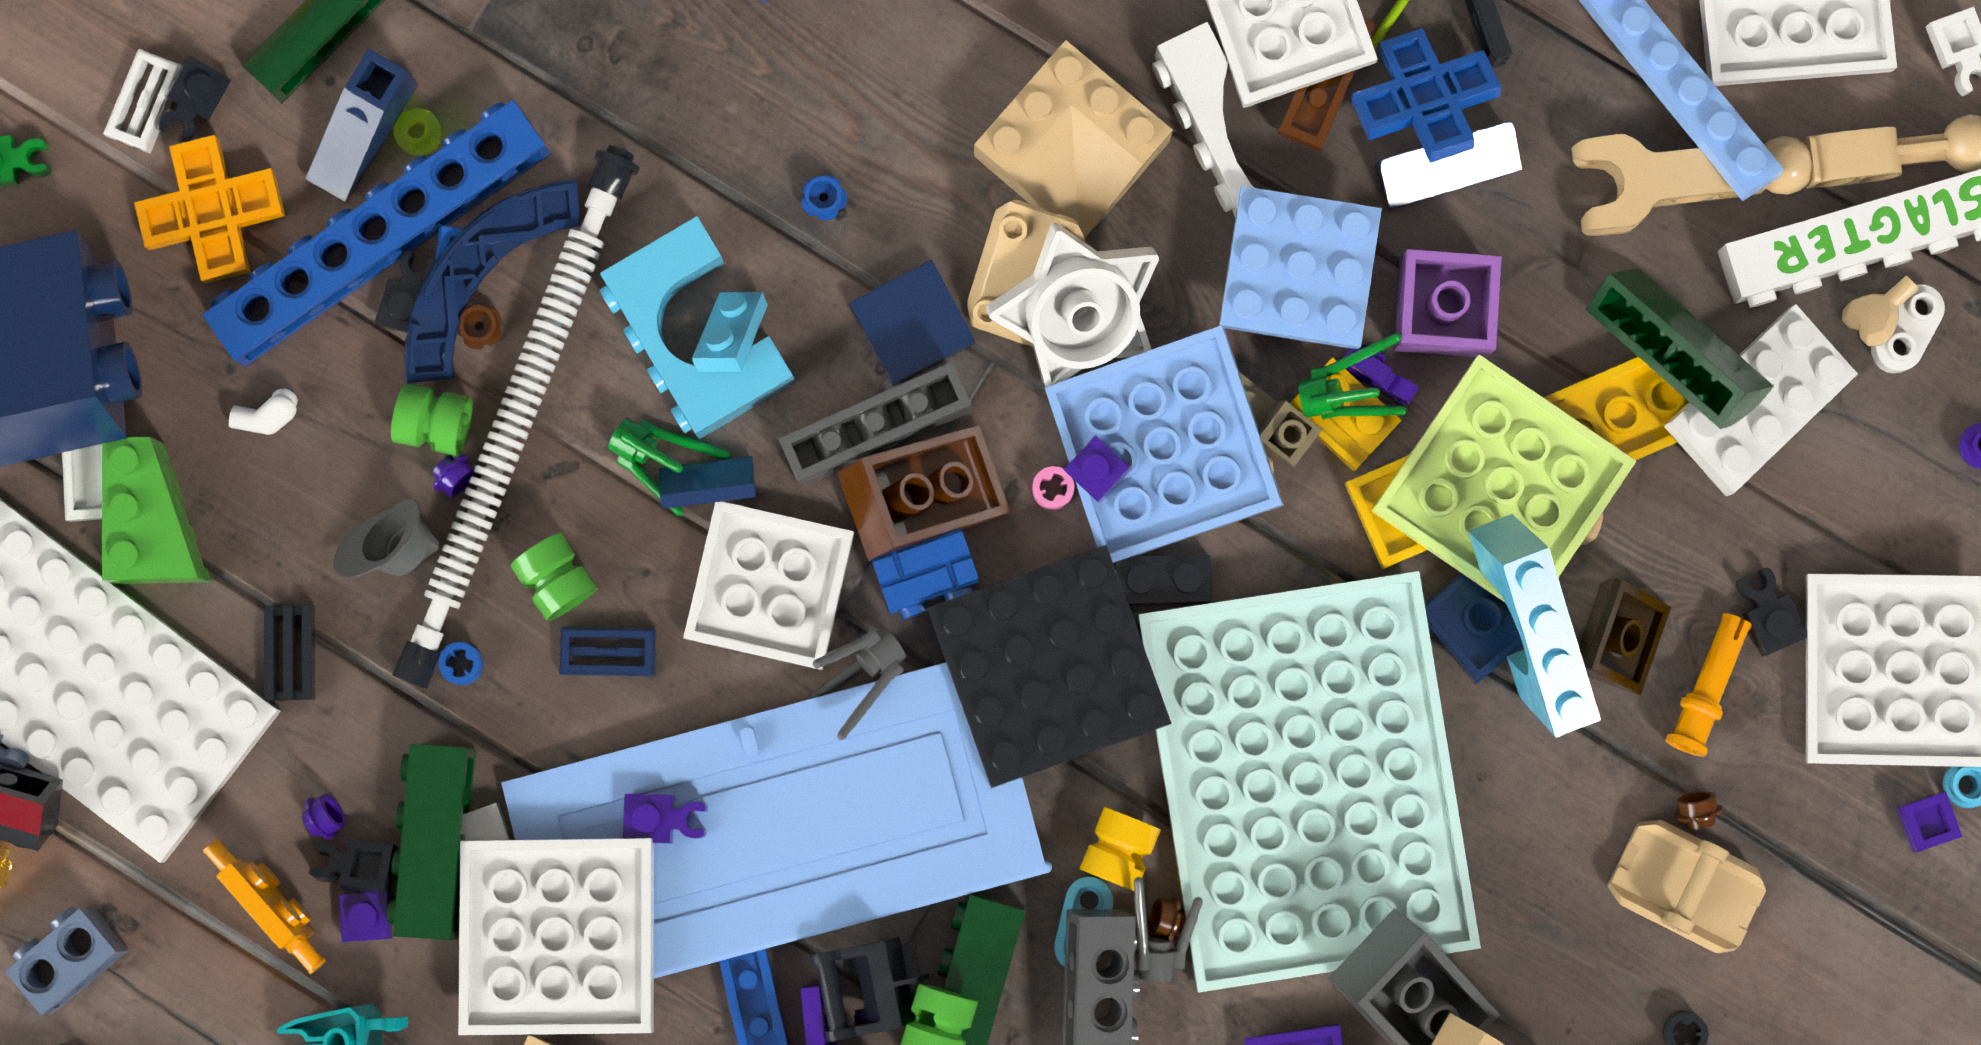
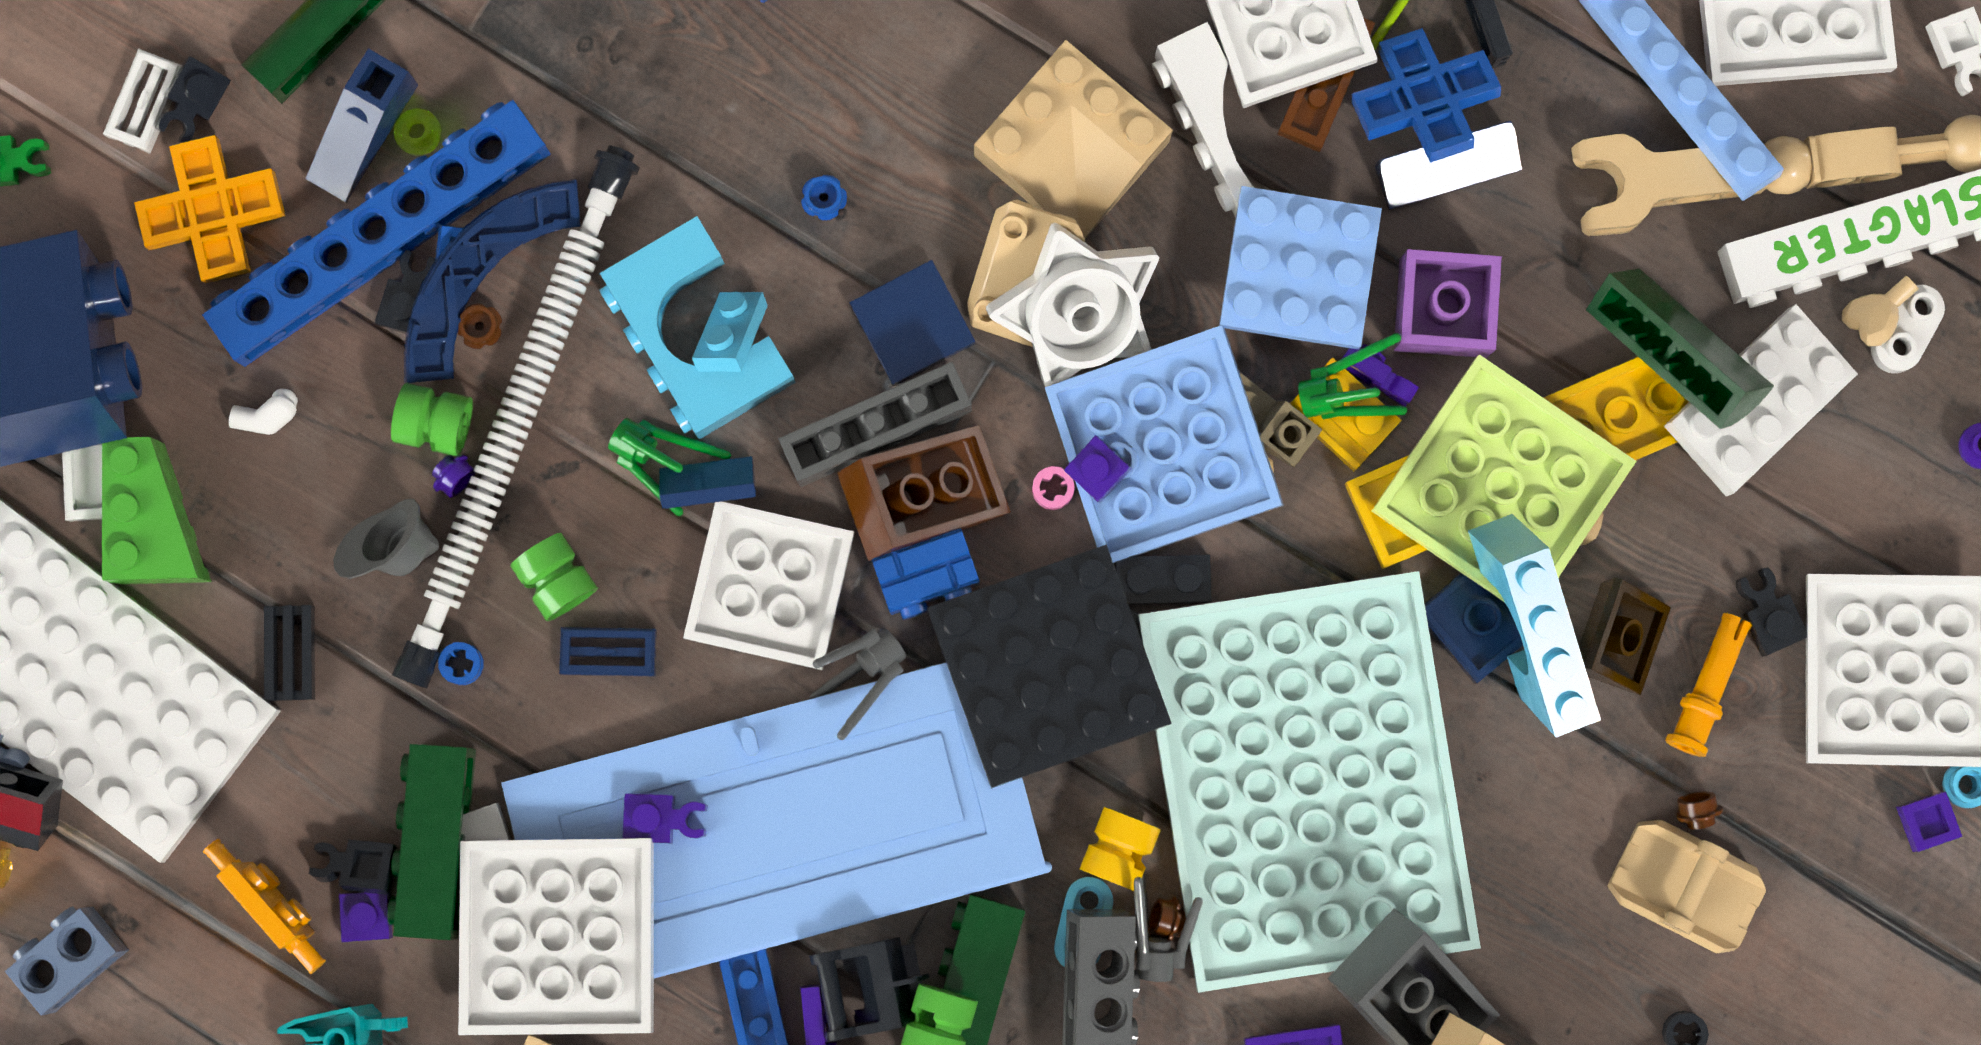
dark purple plate [302,794,346,840] -> none

